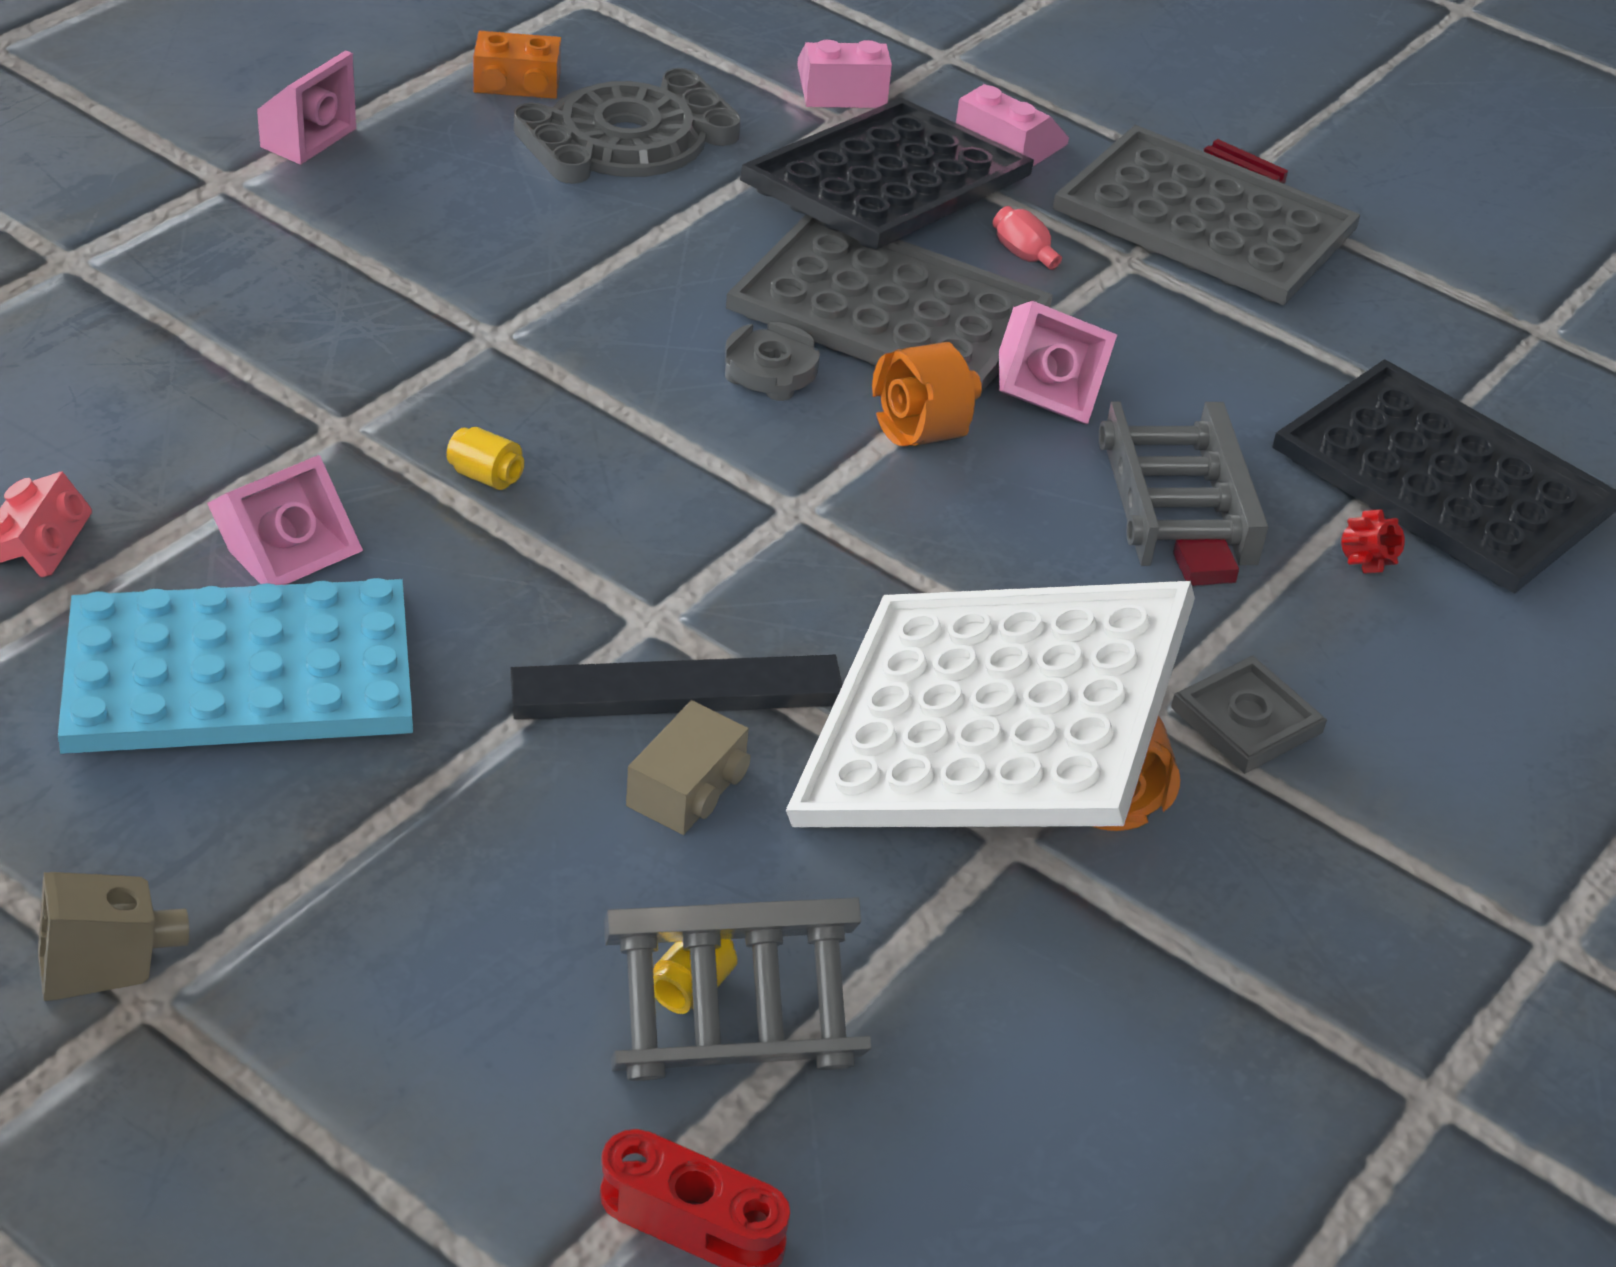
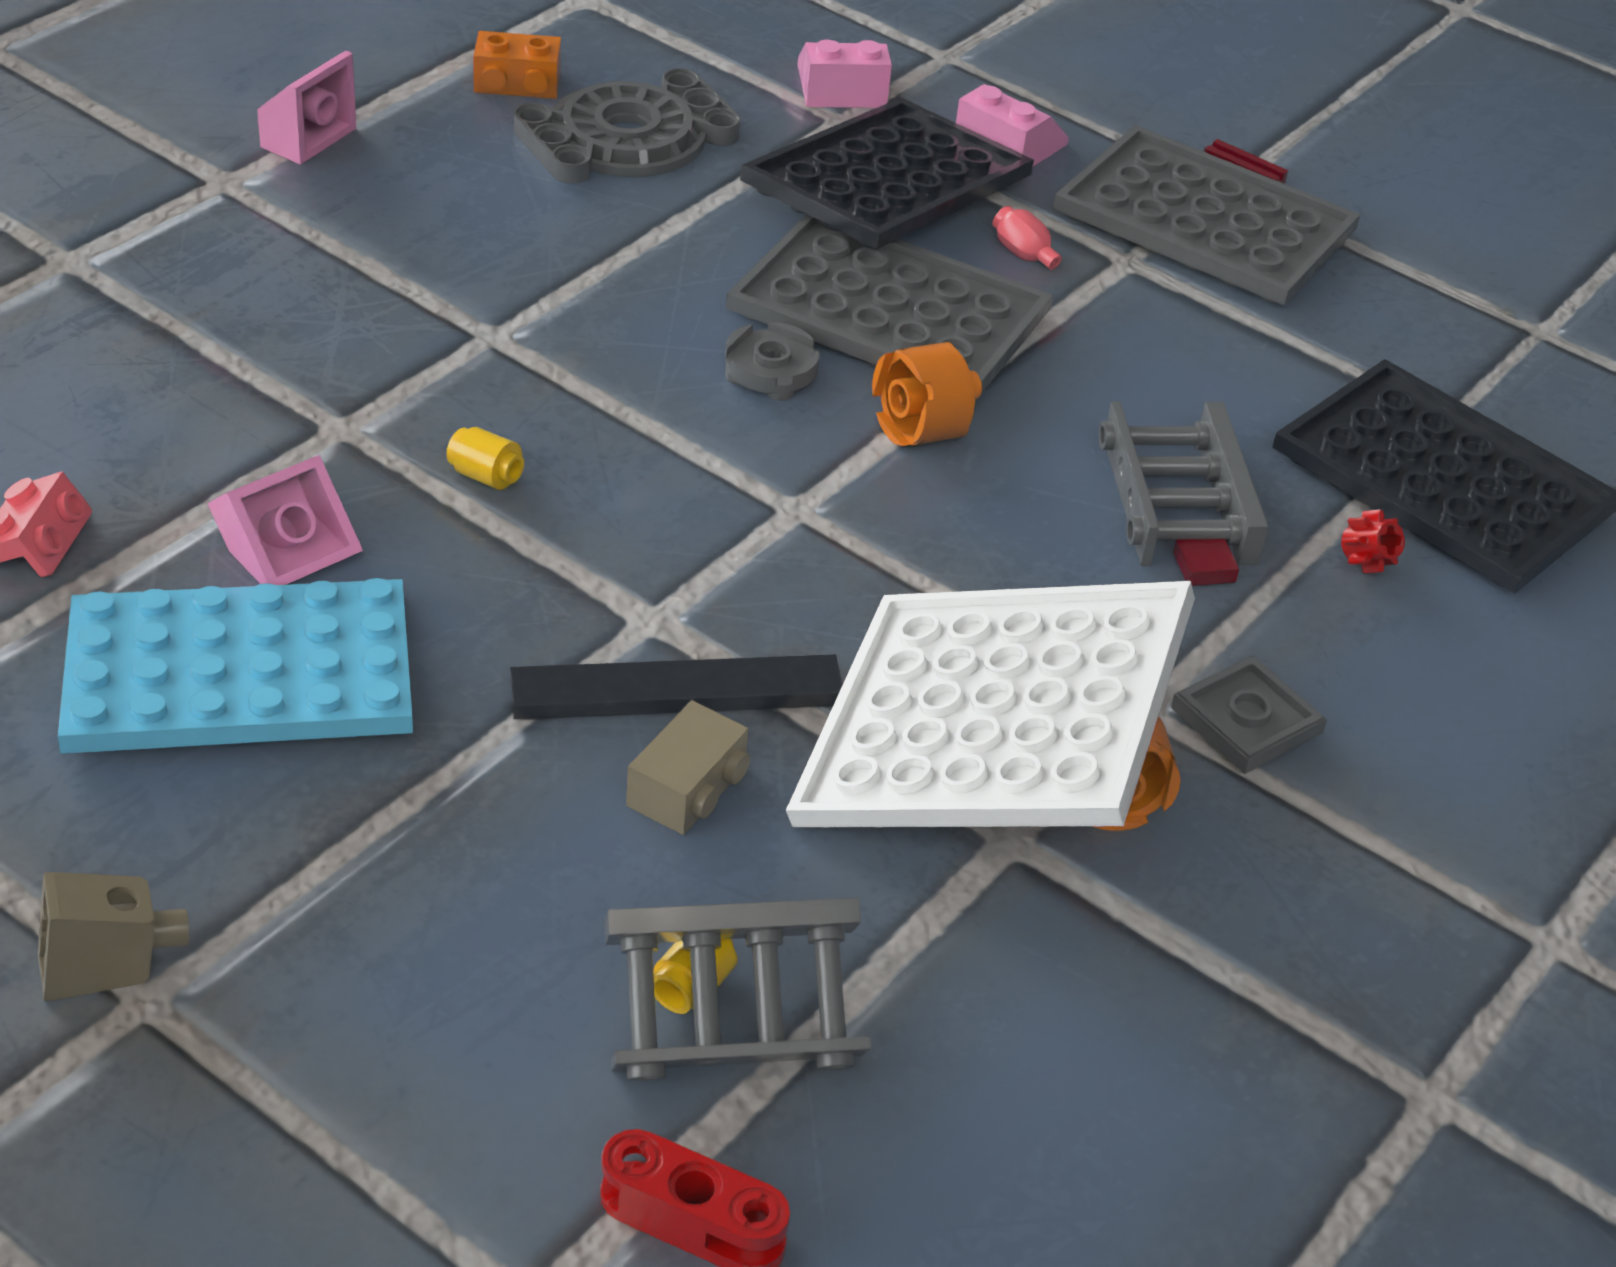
bright pink slope [999,301,1117,424] -> none

